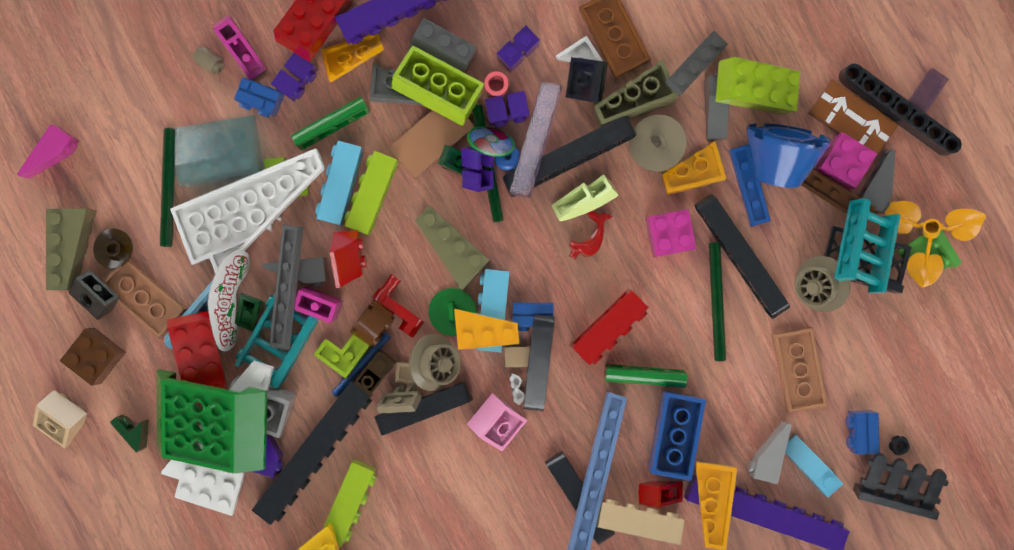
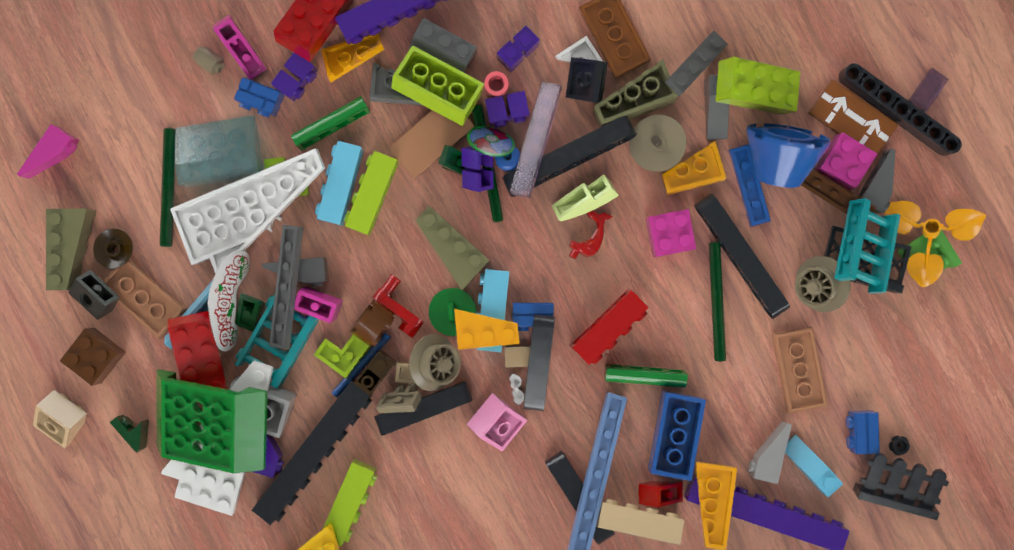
red slope [330,230,367,288] -> none

